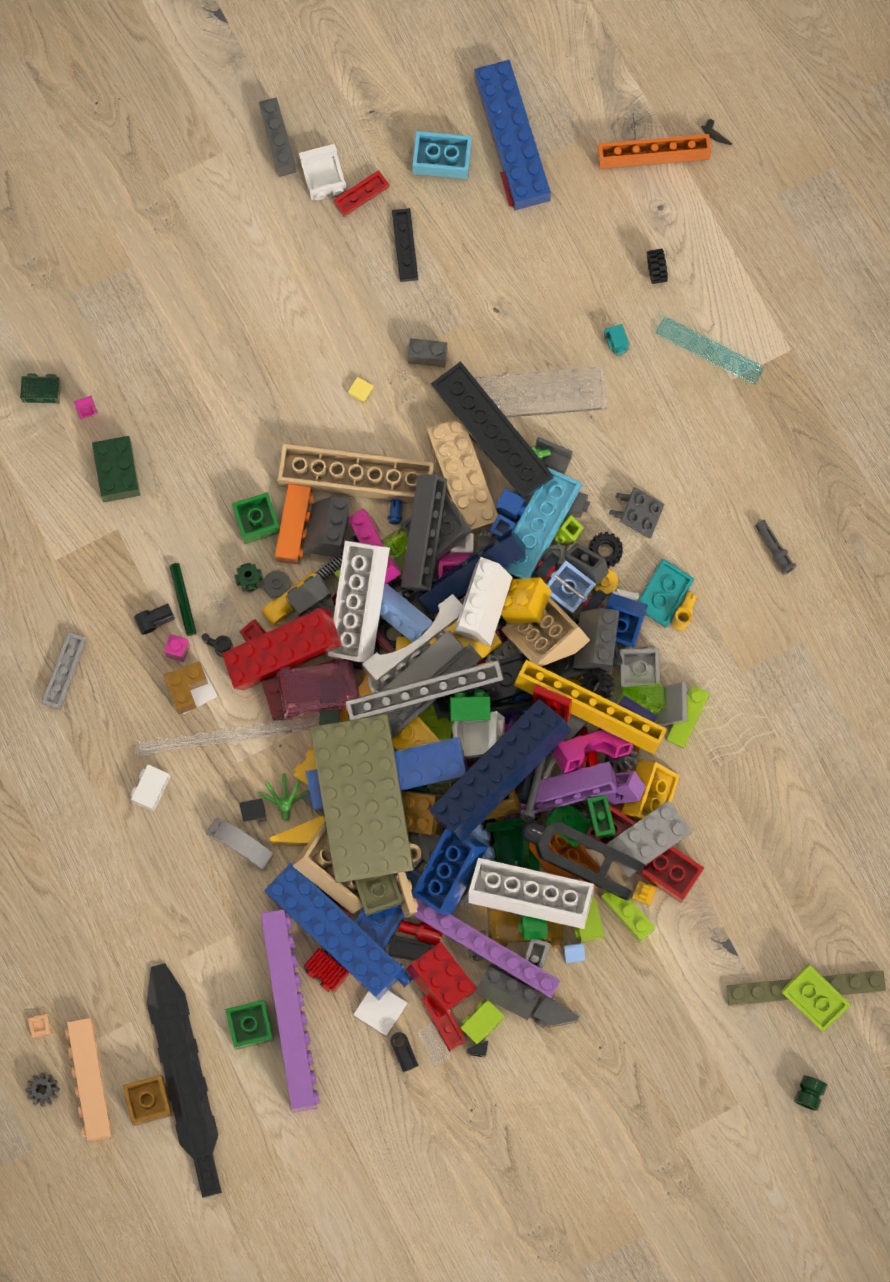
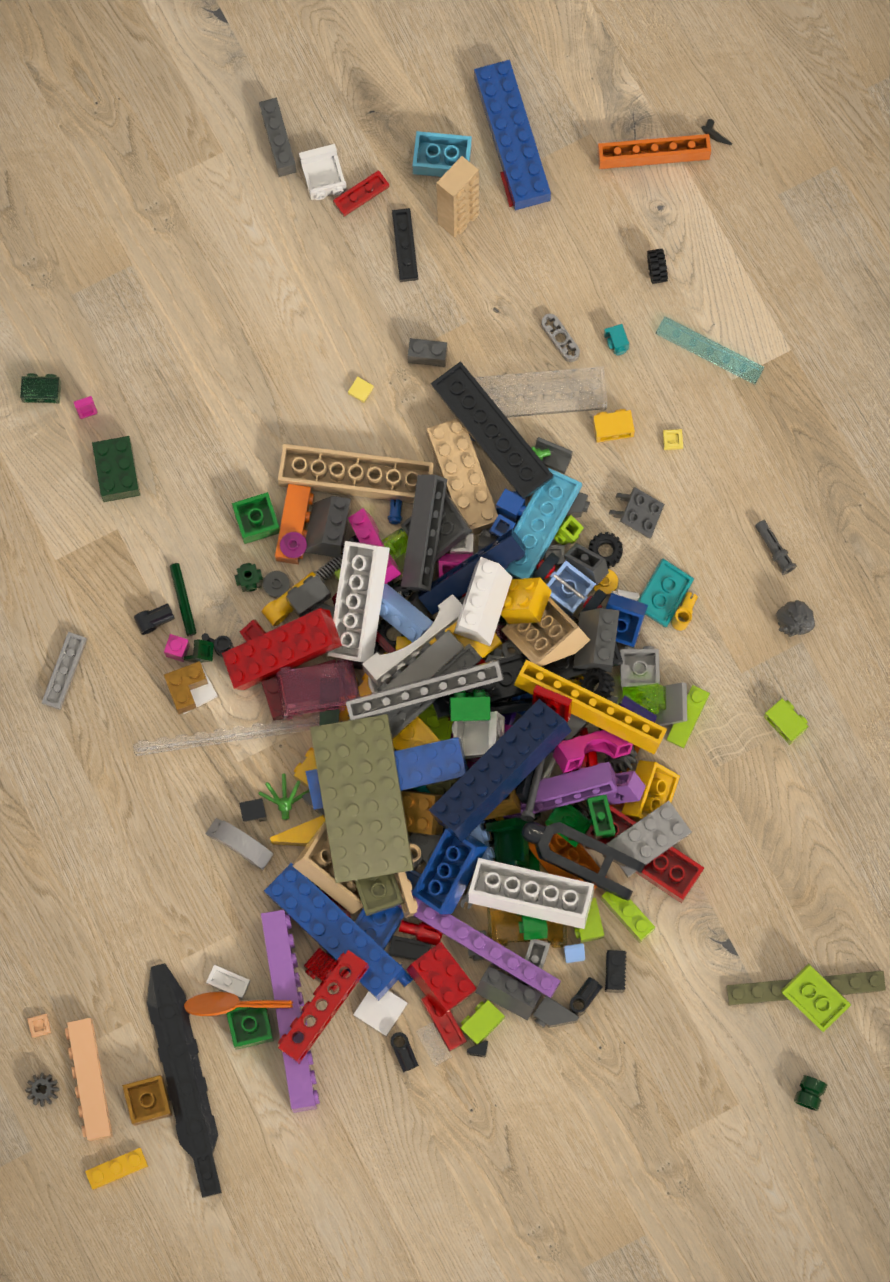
white brick [130,765,171,812] -> none
yellow tile [632,880,657,906] -> none
none -> yellow plate [85,1148,148,1190]
none -> dark green panel [184,639,214,663]
none -> orange piece [184,992,293,1016]
none -> white plate [206,965,250,999]
none -> red brick [278,950,369,1064]
none -> magenta piece [280,532,307,558]
none -> tan brick [436,156,479,238]
none -> light grey beam [541,314,580,362]
none -> black piece [569,977,603,1016]
none -> yellow brick [593,409,635,443]
none -> black brick [605,950,627,993]
none -> light yellow tile [663,429,683,450]
none -> lime brick [764,698,808,745]
none -> dark grey hair [776,600,815,637]

